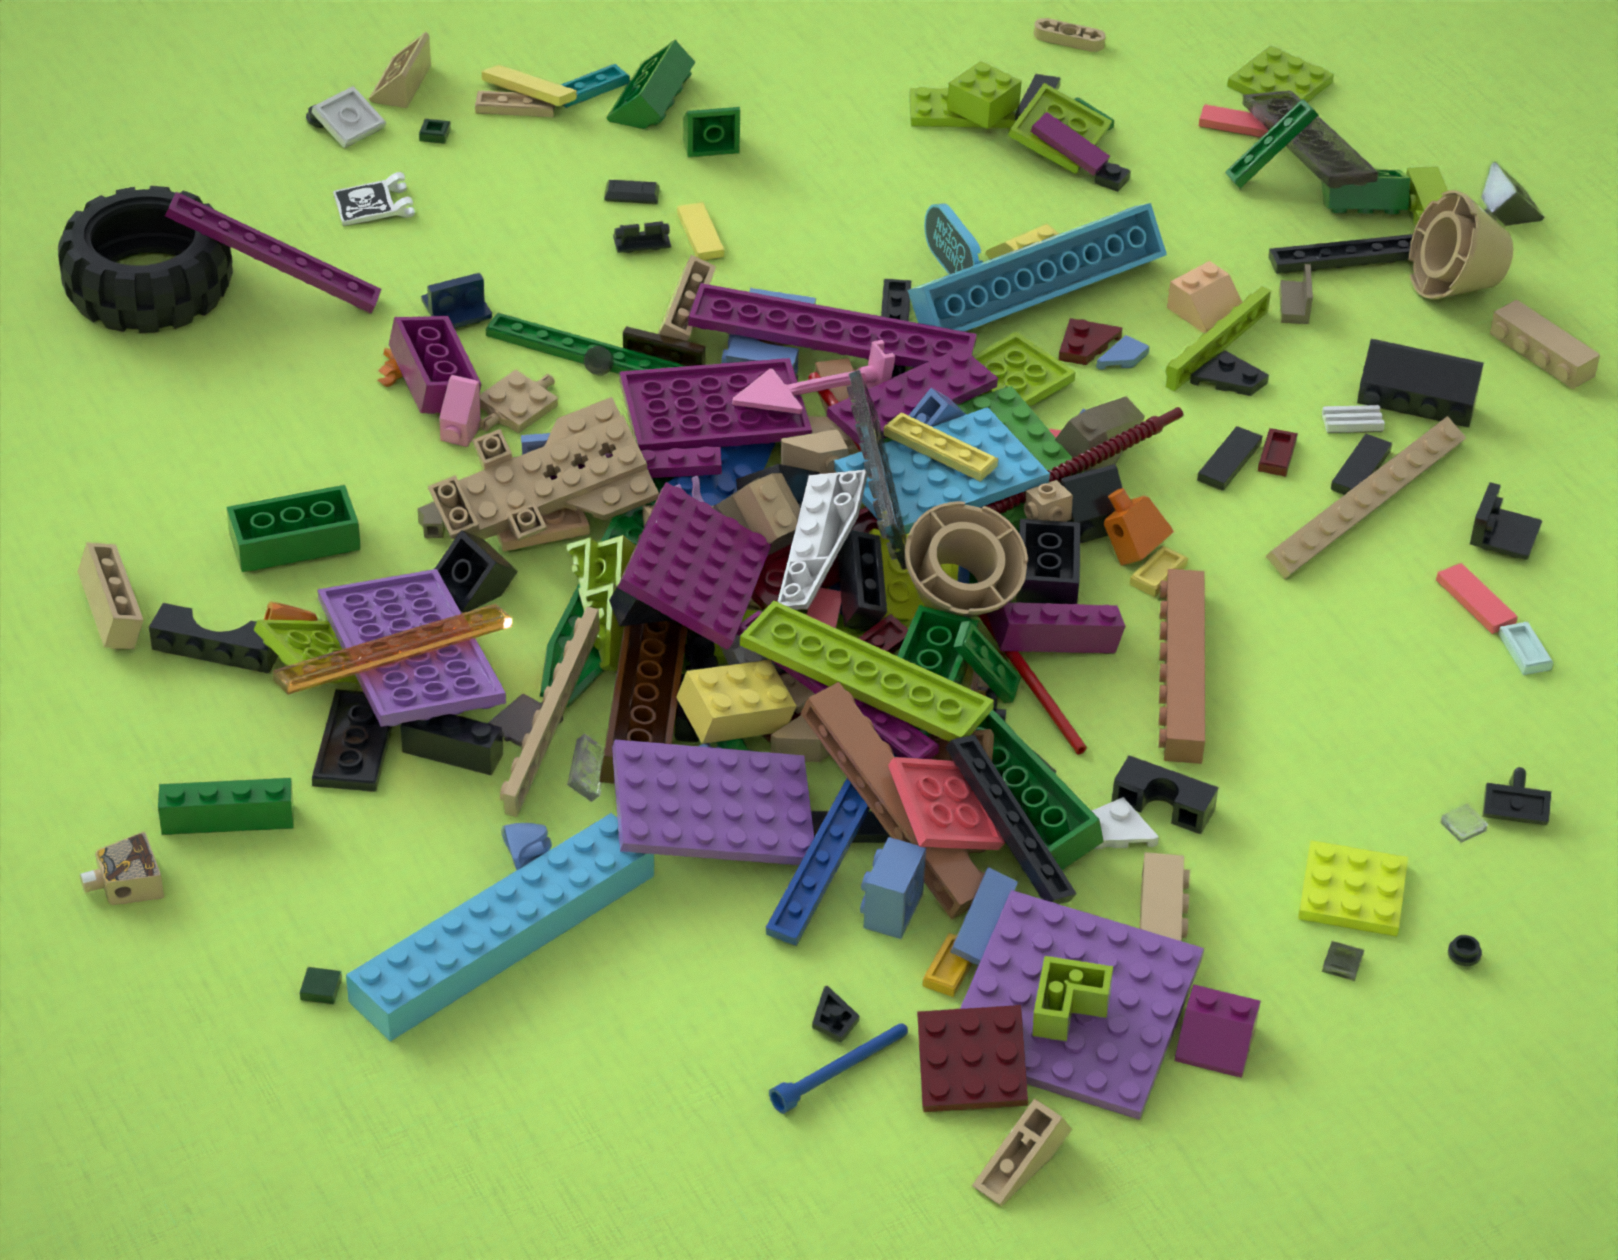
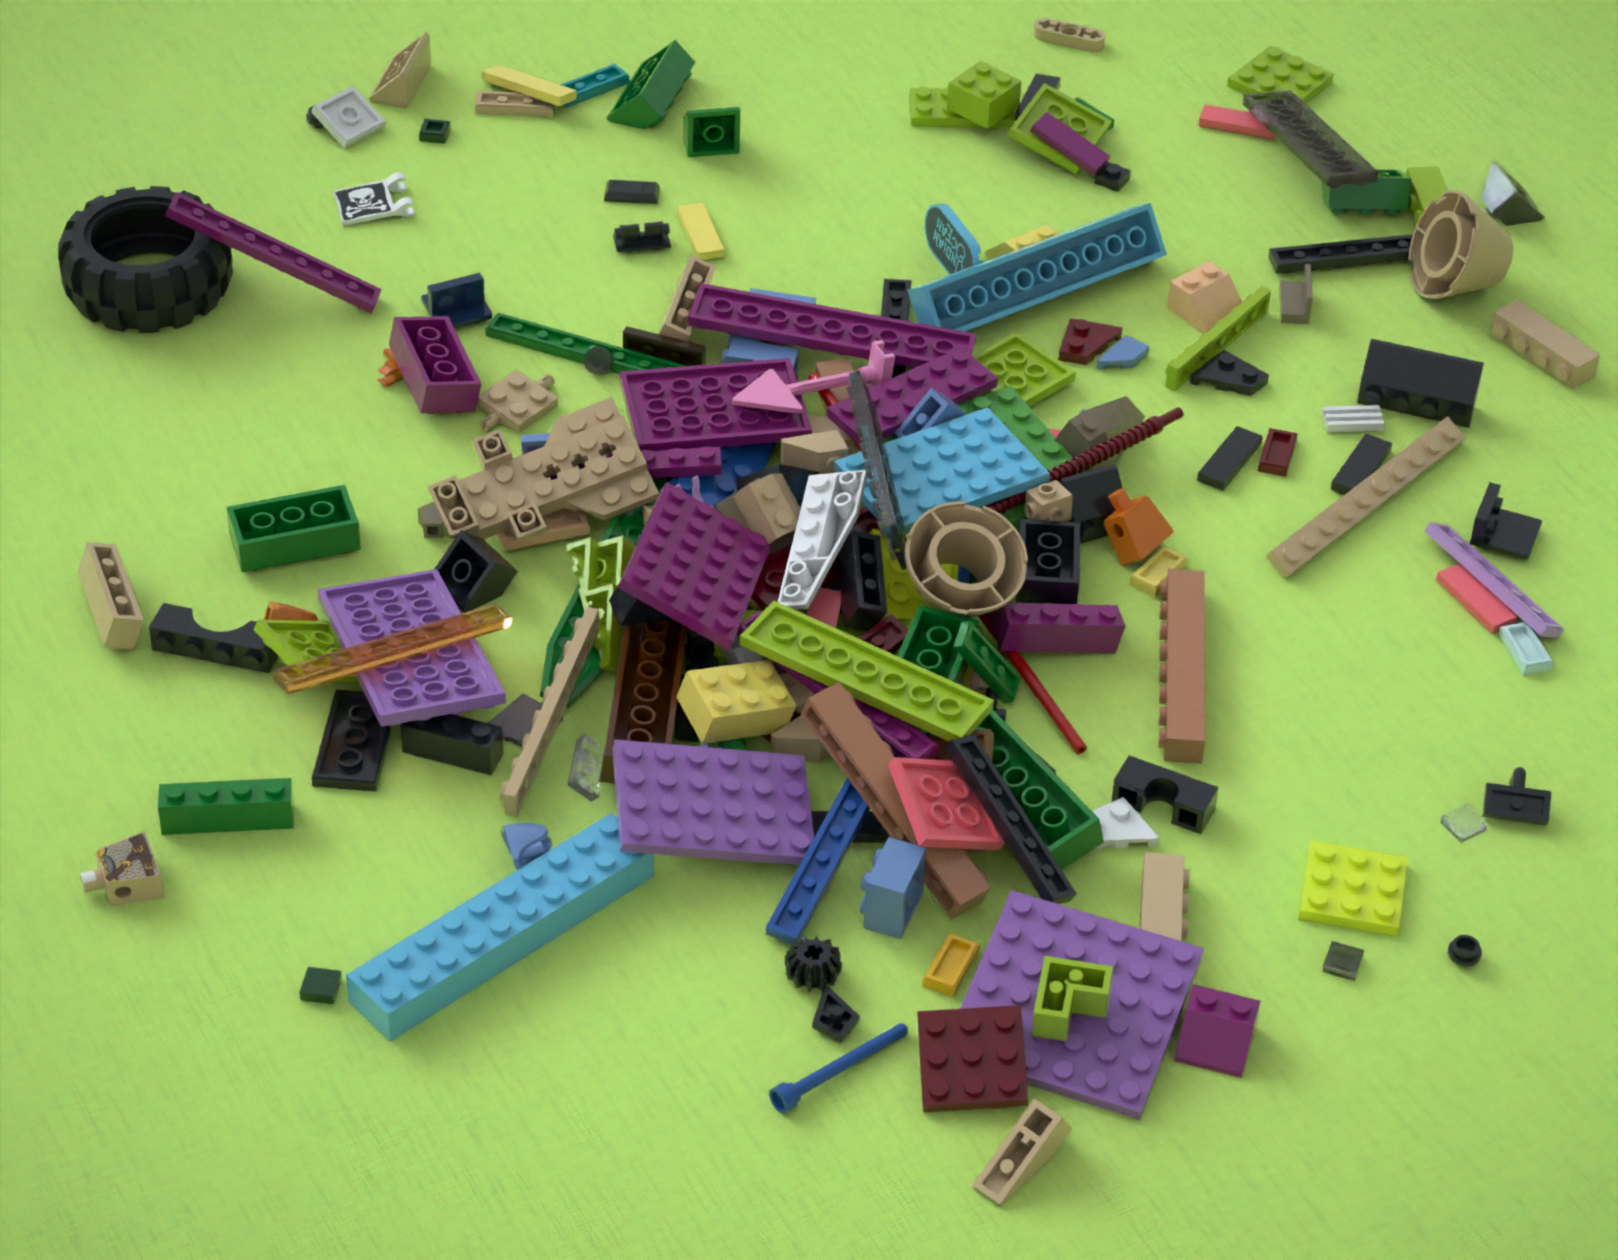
bright pink slope [439,375,481,447] -> none
light yellow tile [883,412,998,482] -> none
medium blue tile [950,867,1018,966] -> none
green tile [1225,99,1318,188] -> none
none -> black gear [784,935,842,992]
none -> lavender tile [1424,523,1564,638]

